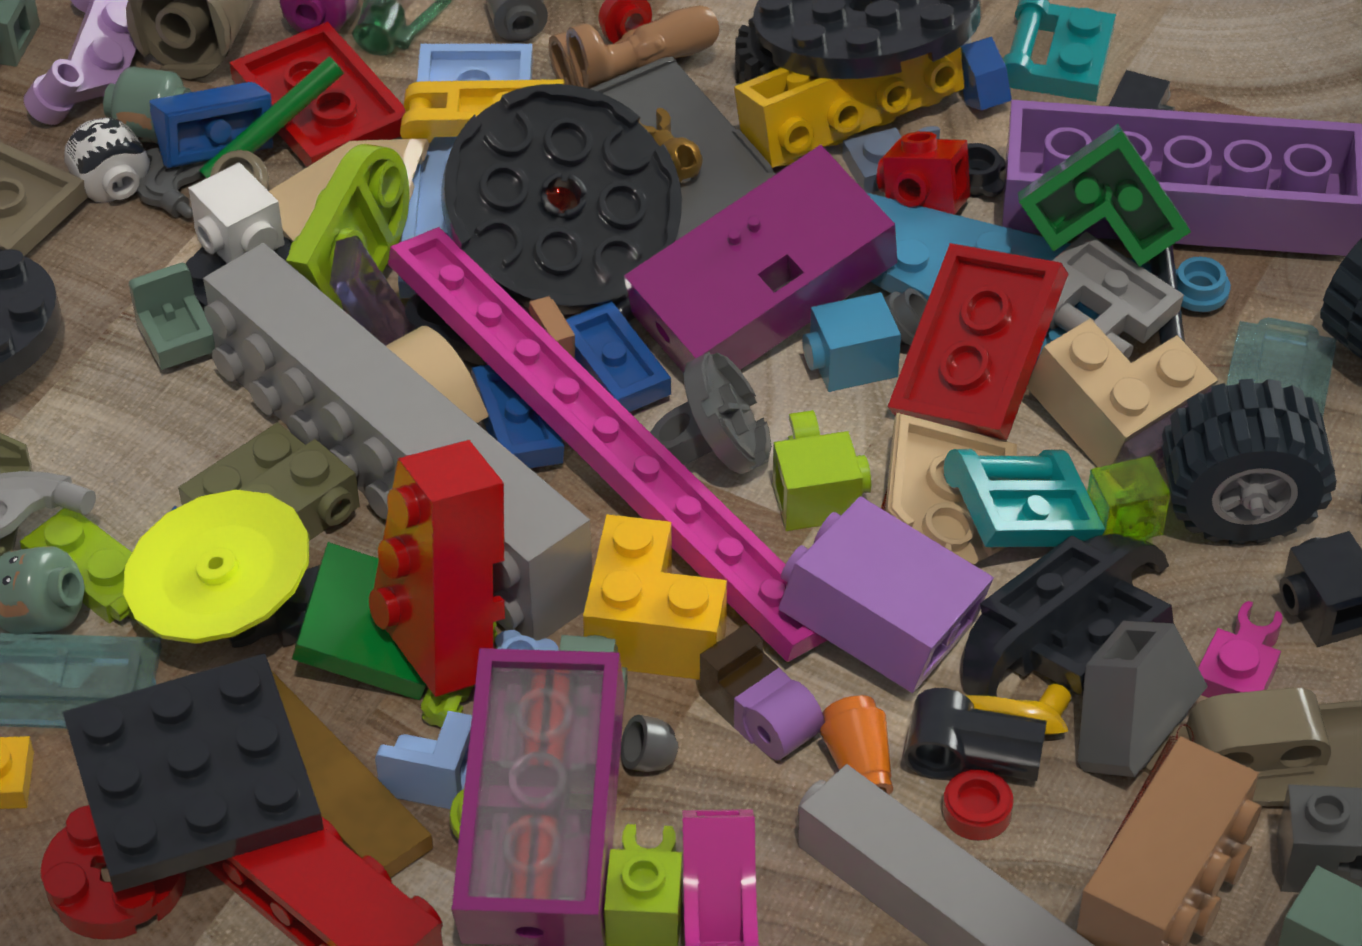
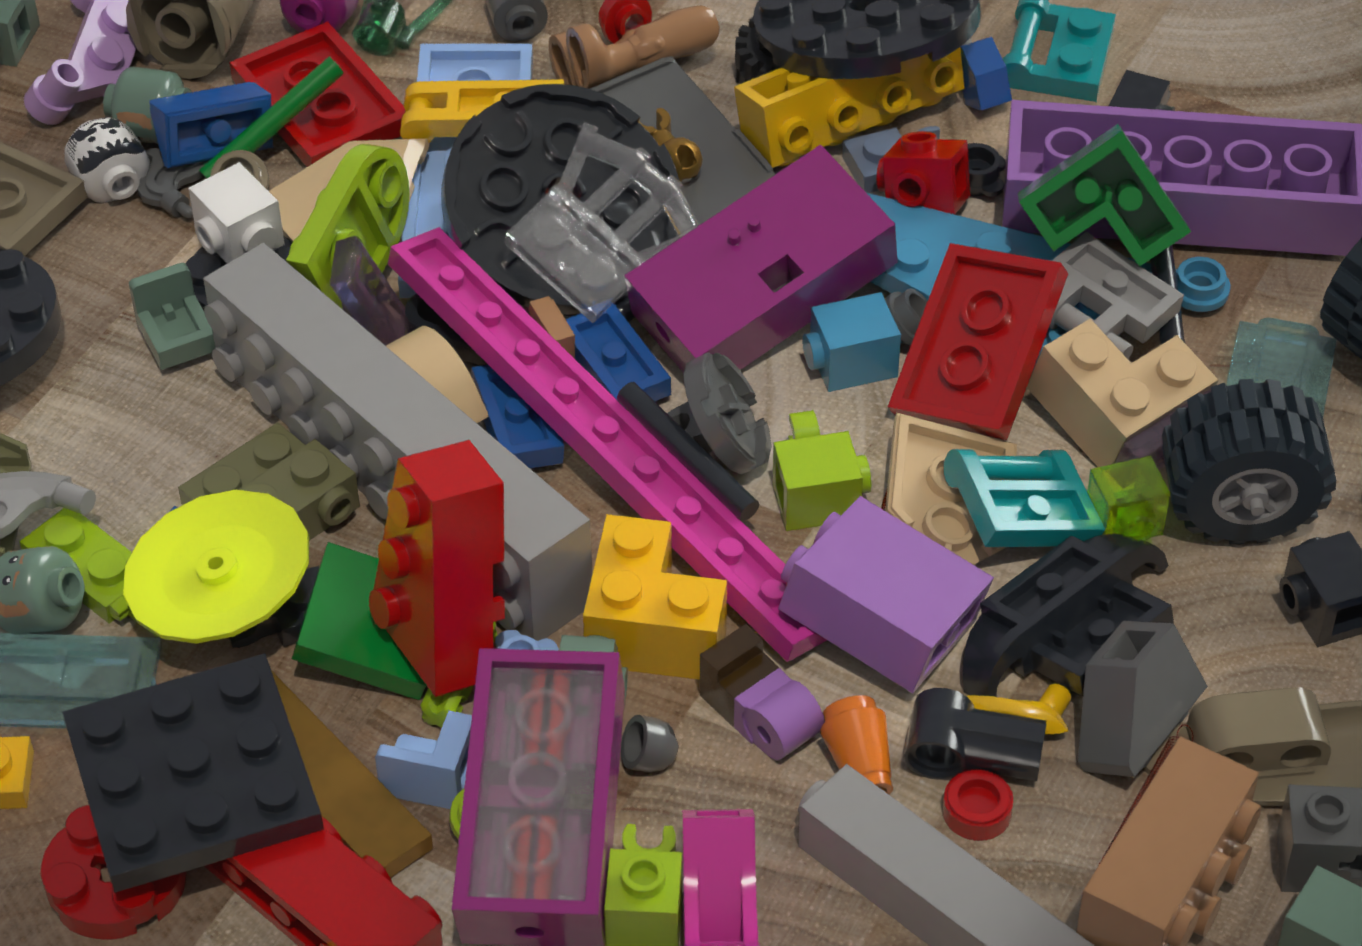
dark pink plate [1198,601,1283,698] -> none
none -> clear plate [504,122,700,323]
none -> black bar [617,382,759,521]

